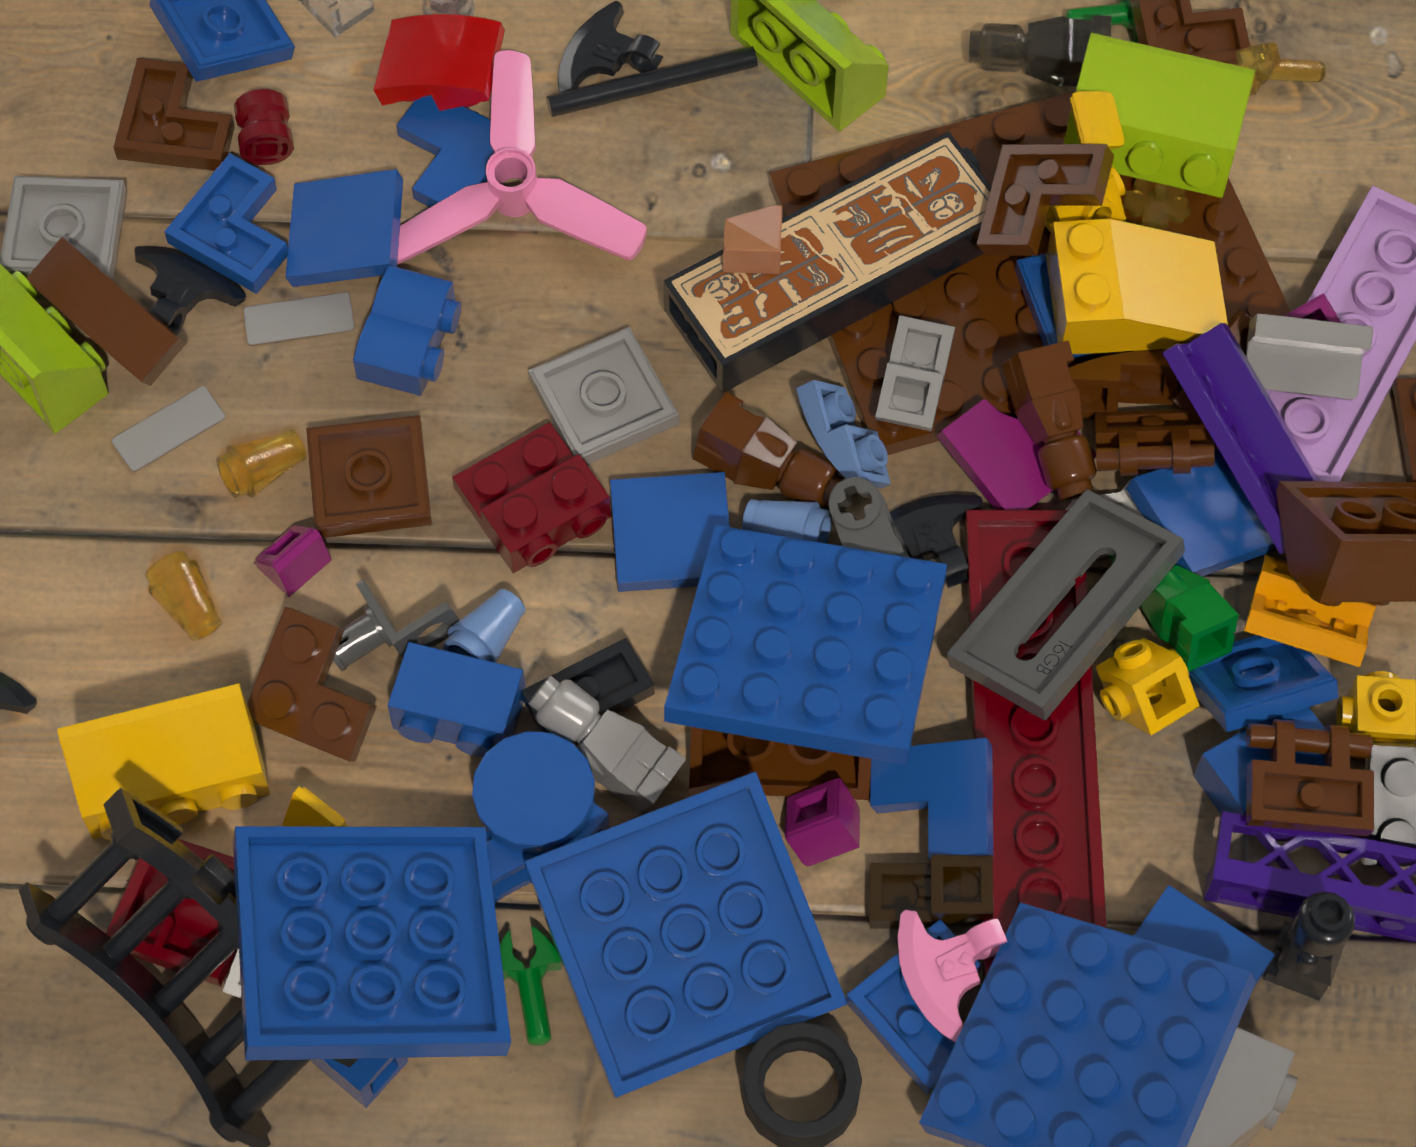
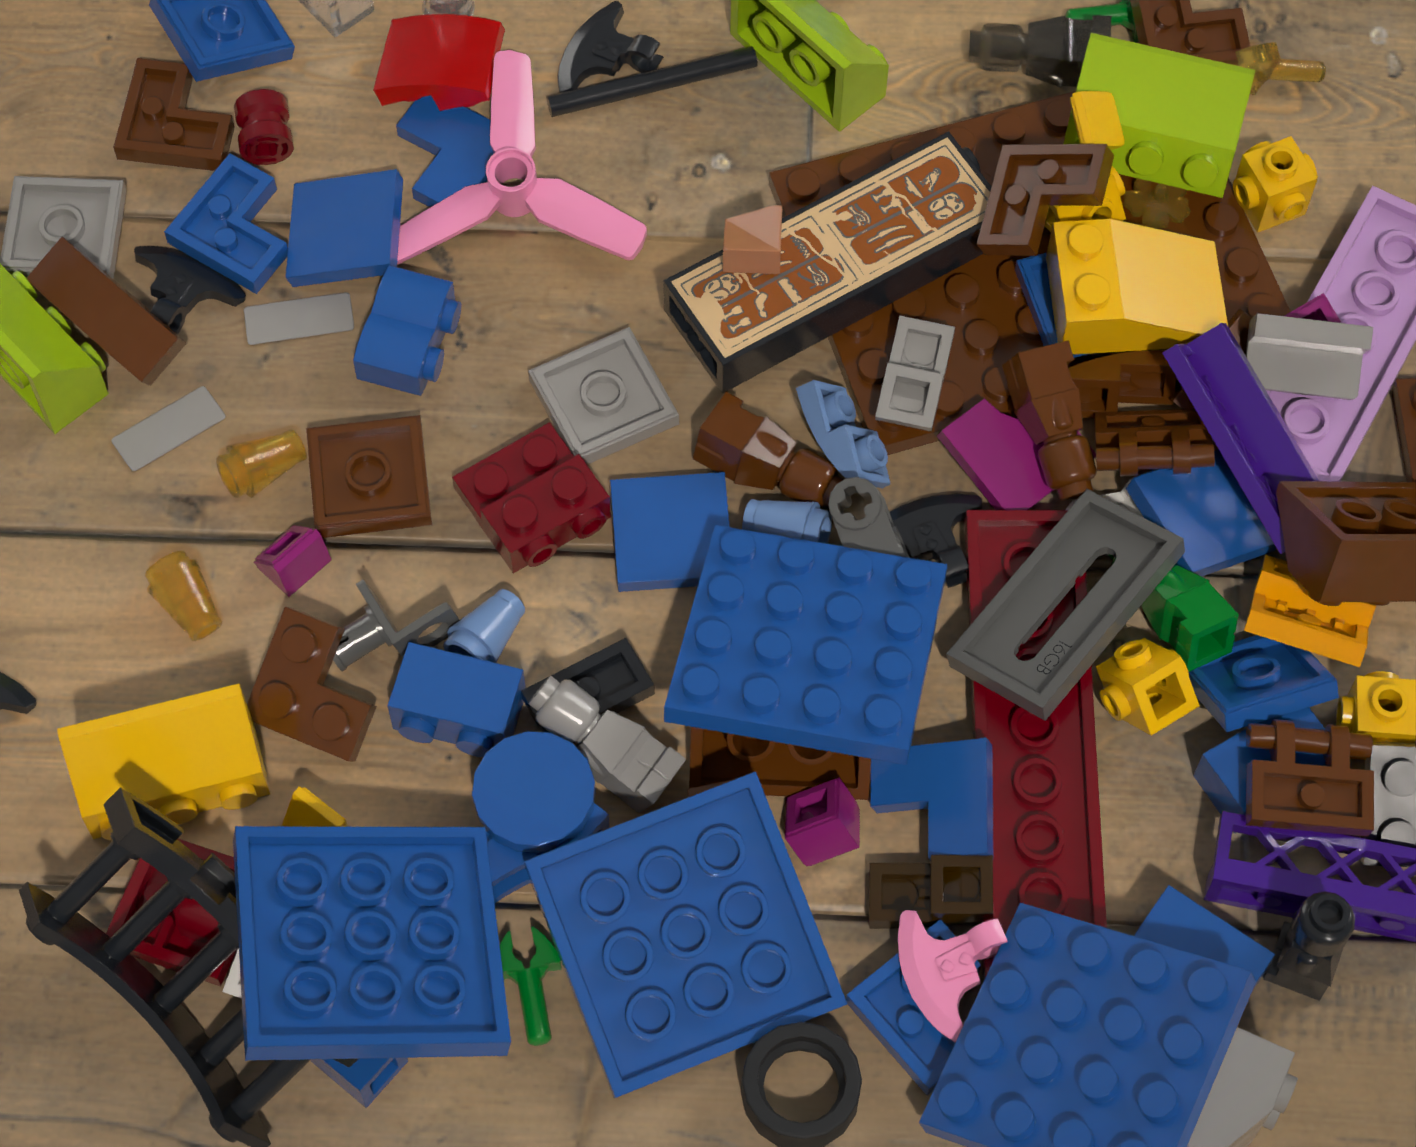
none -> yellow brick [1233,136,1318,233]

